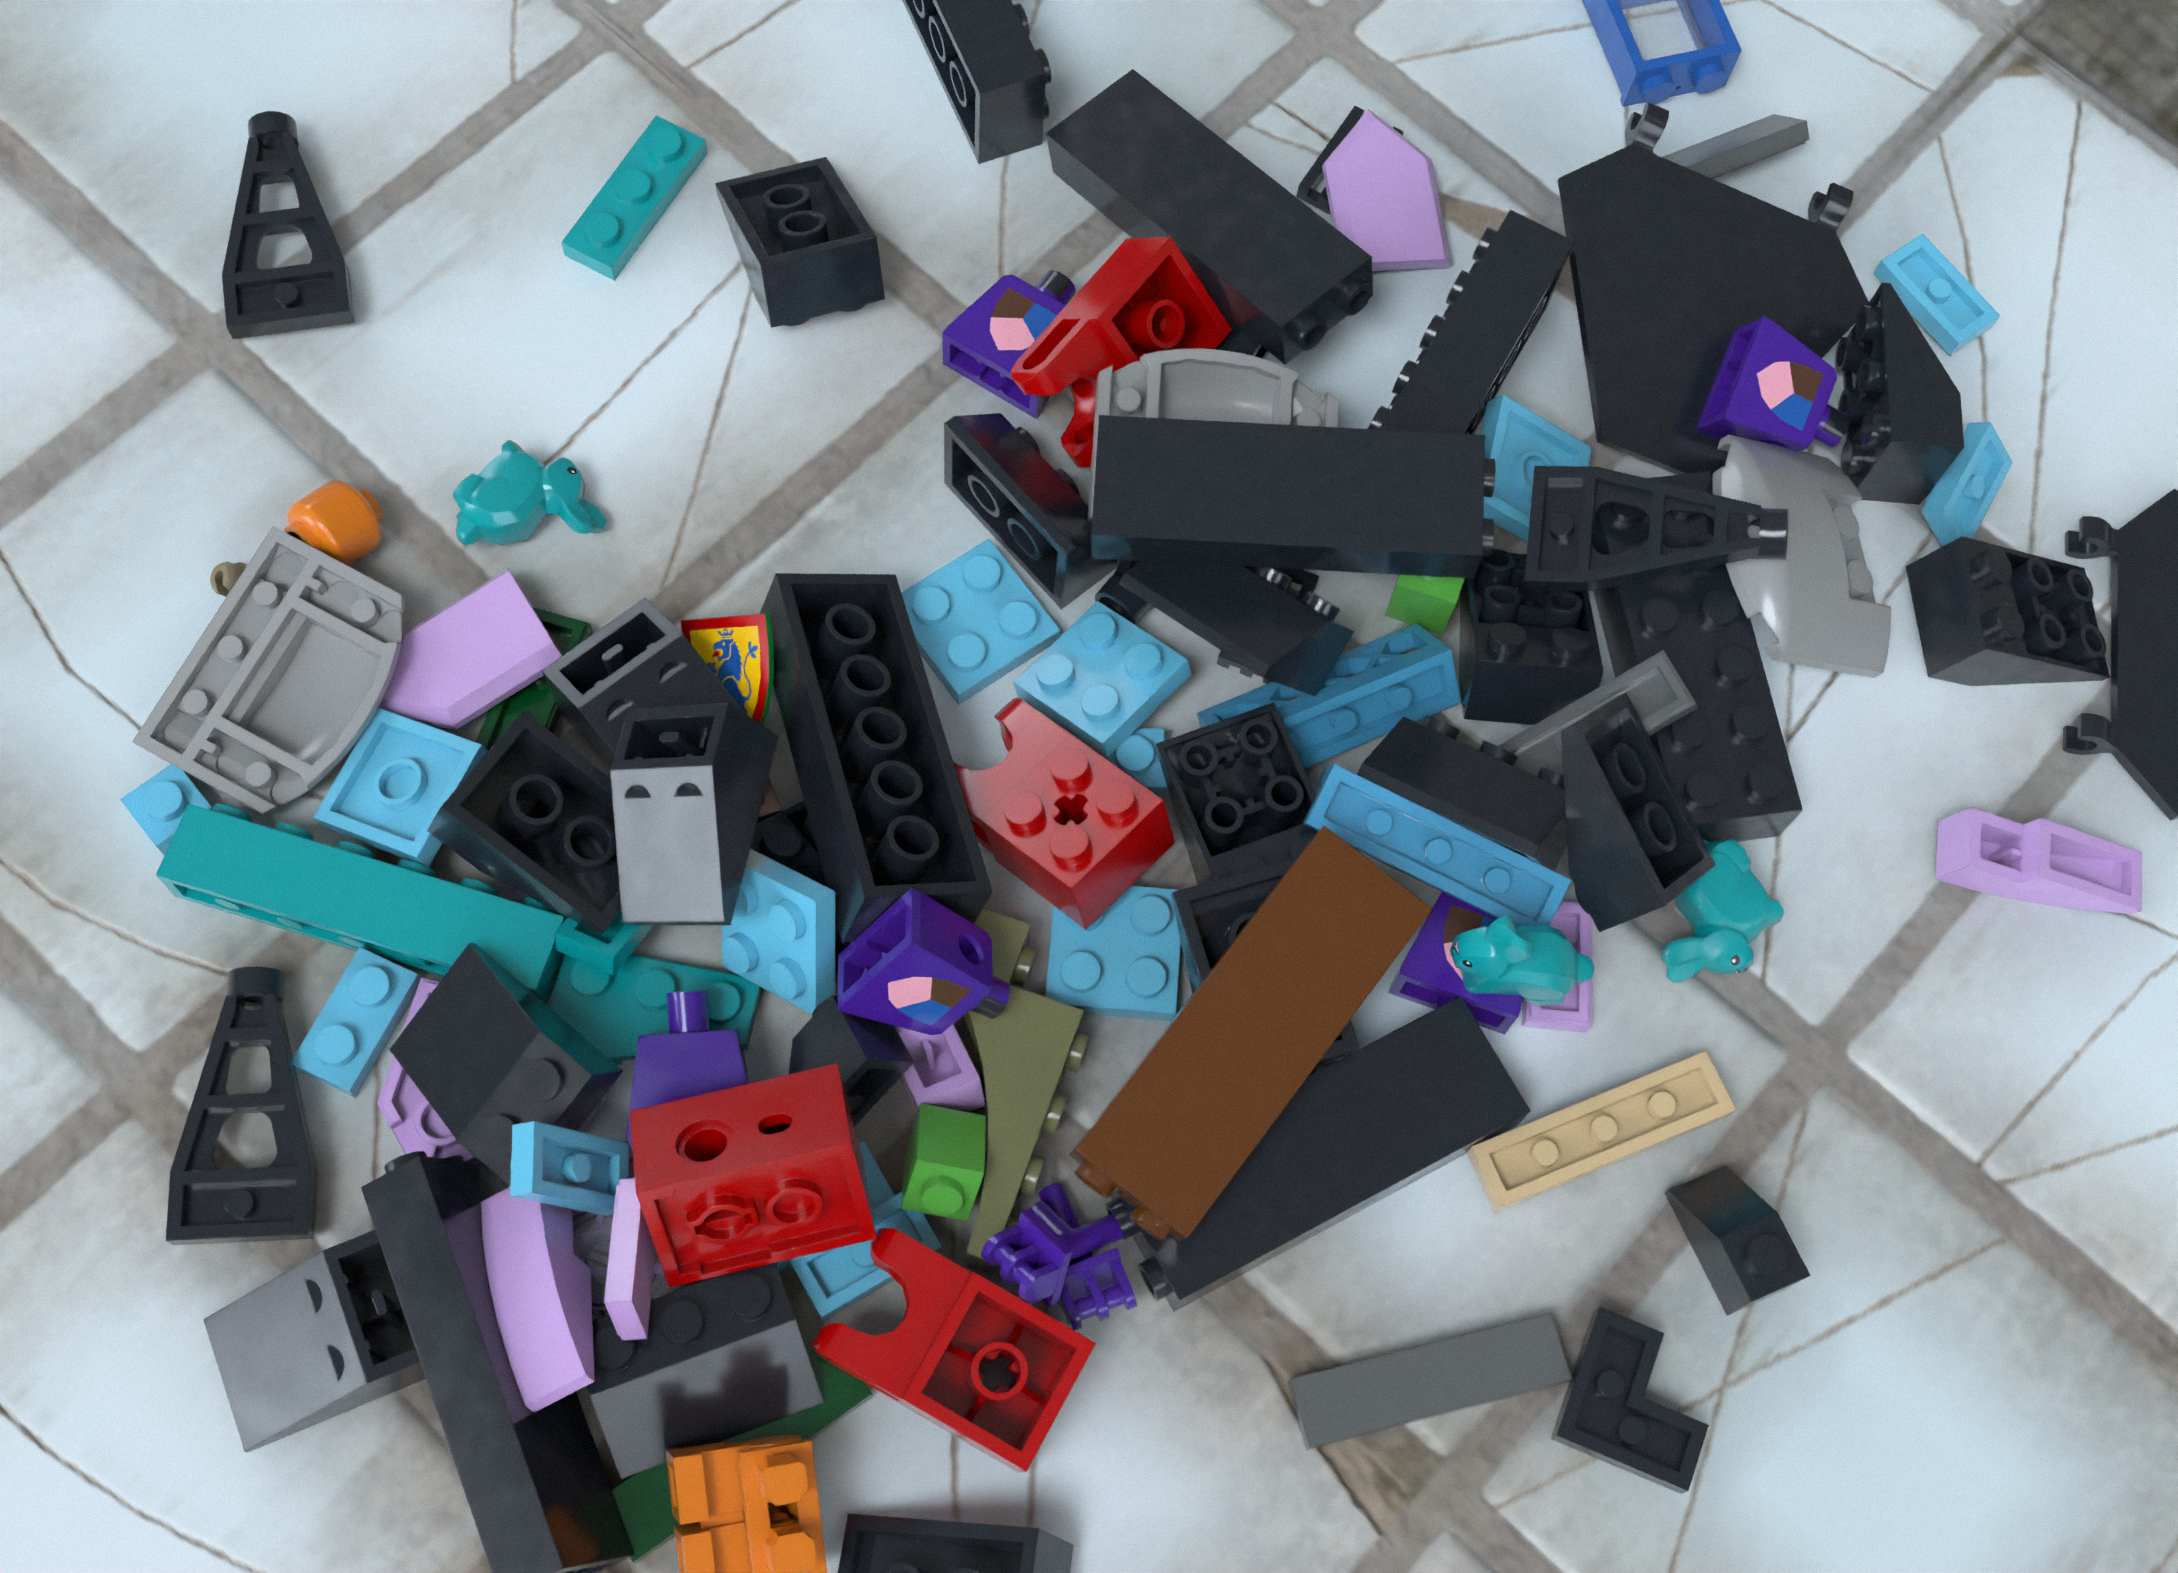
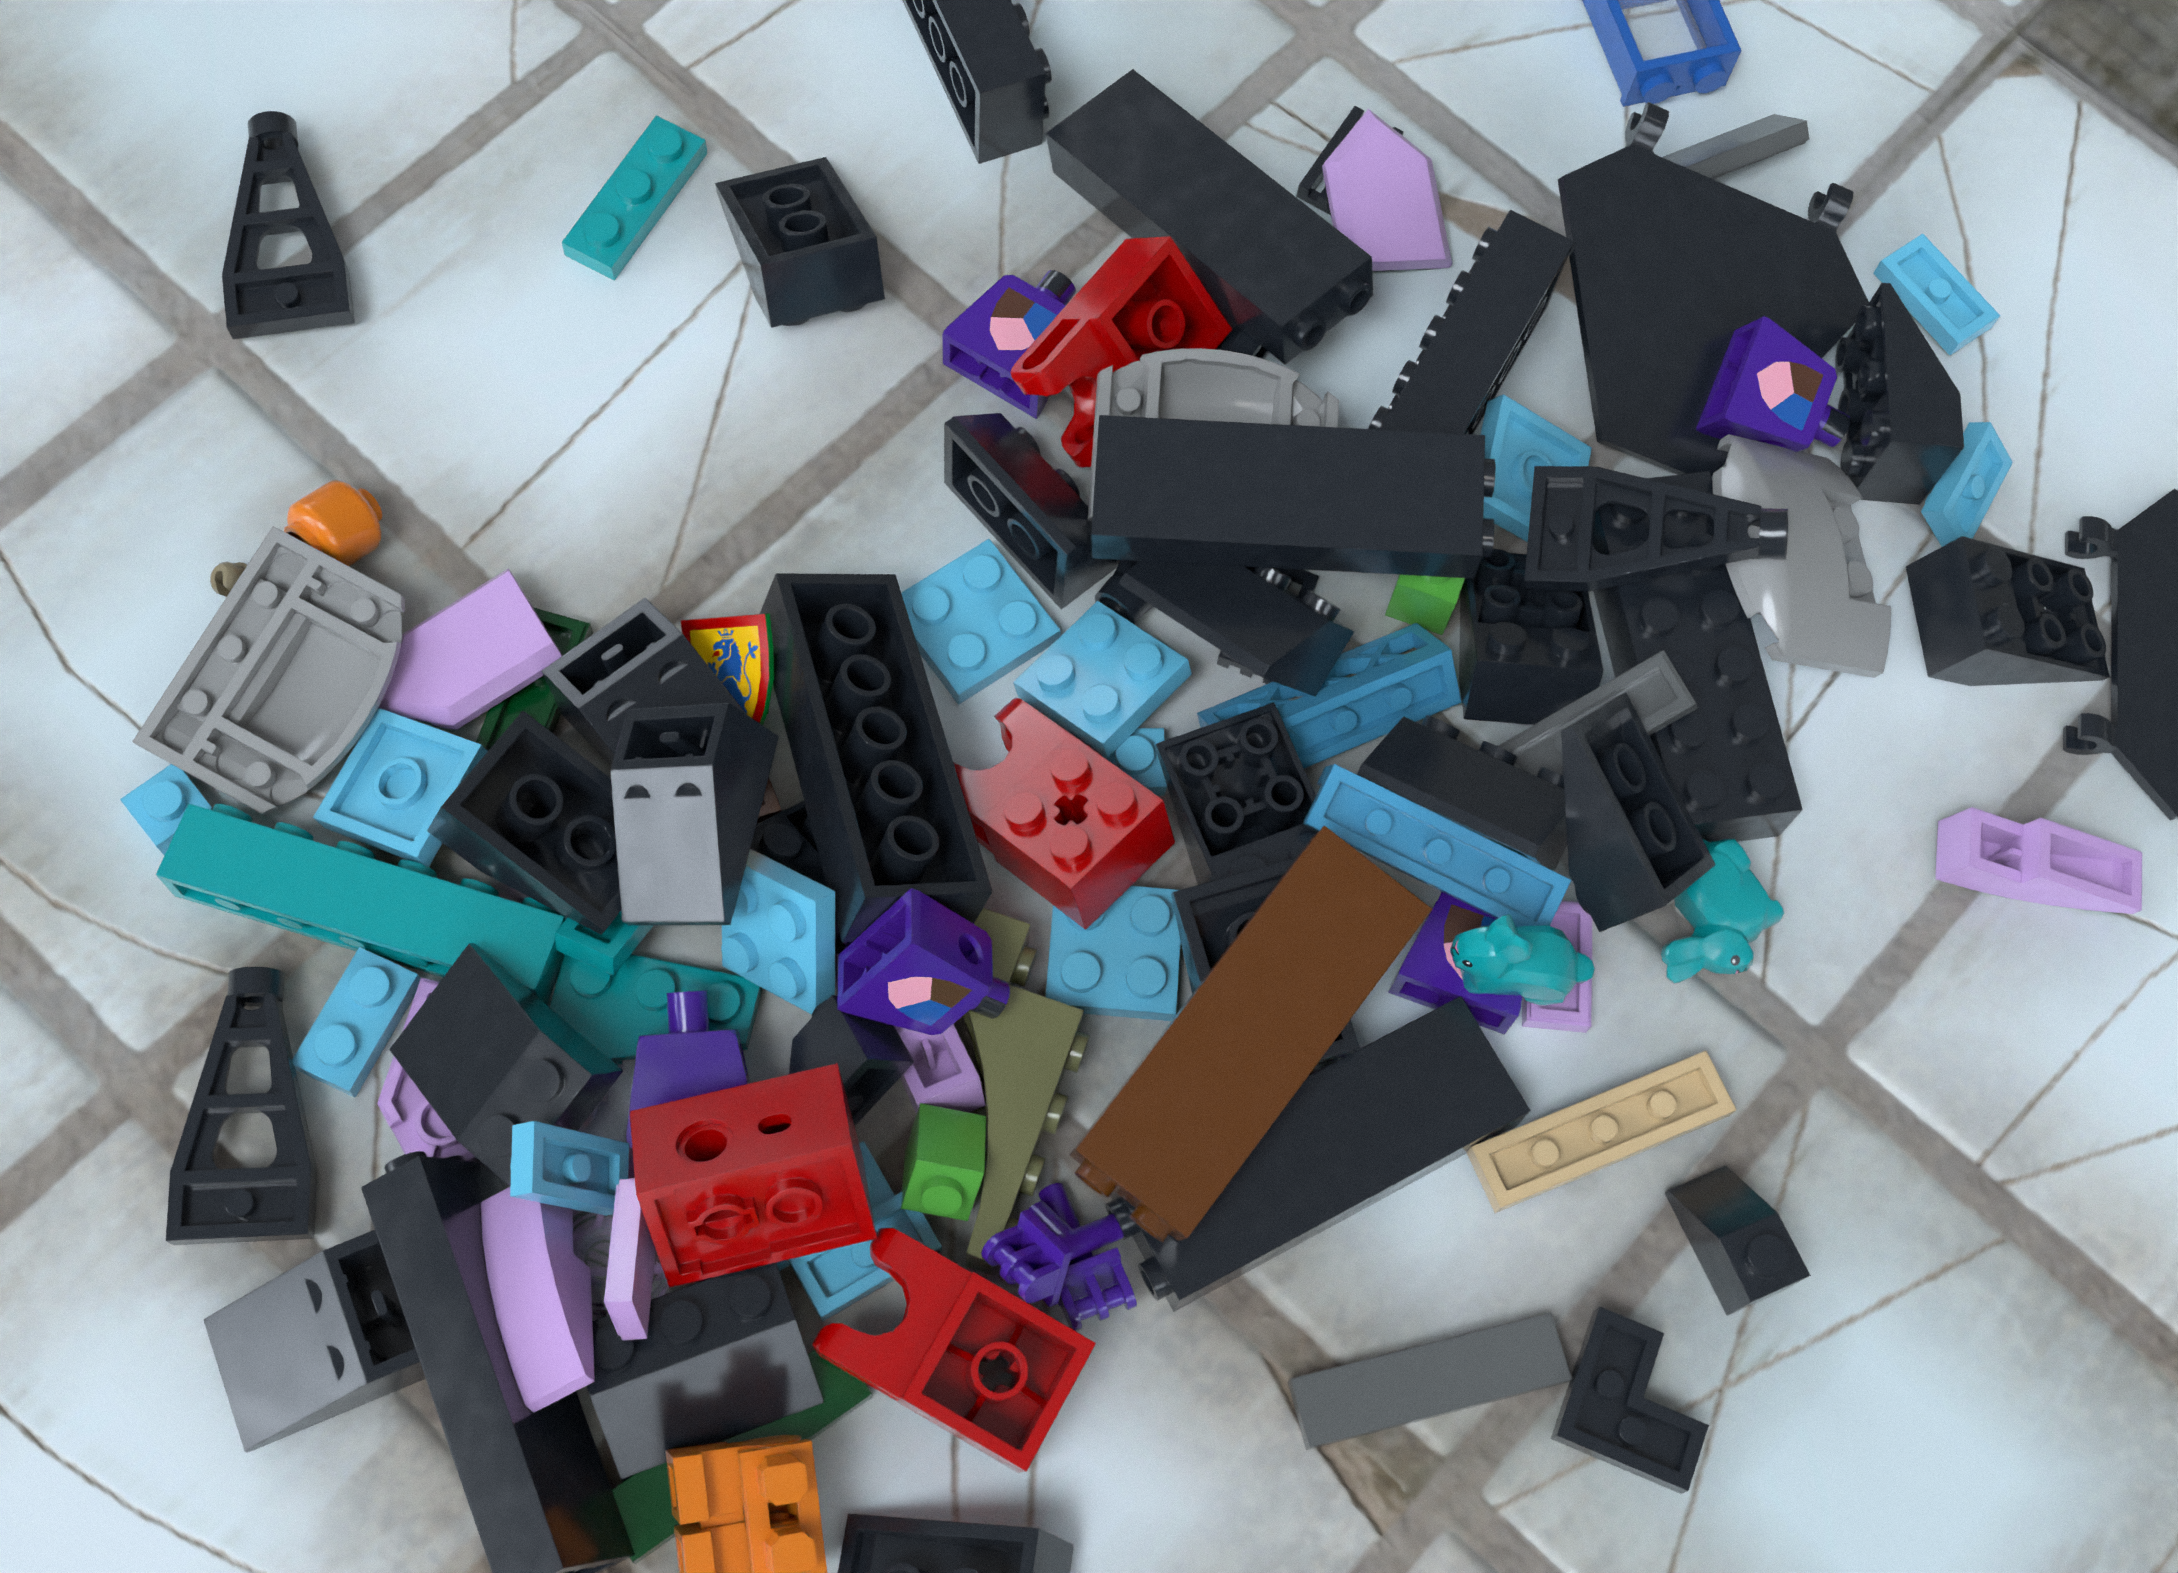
teal animal [453,440,607,546] -> none

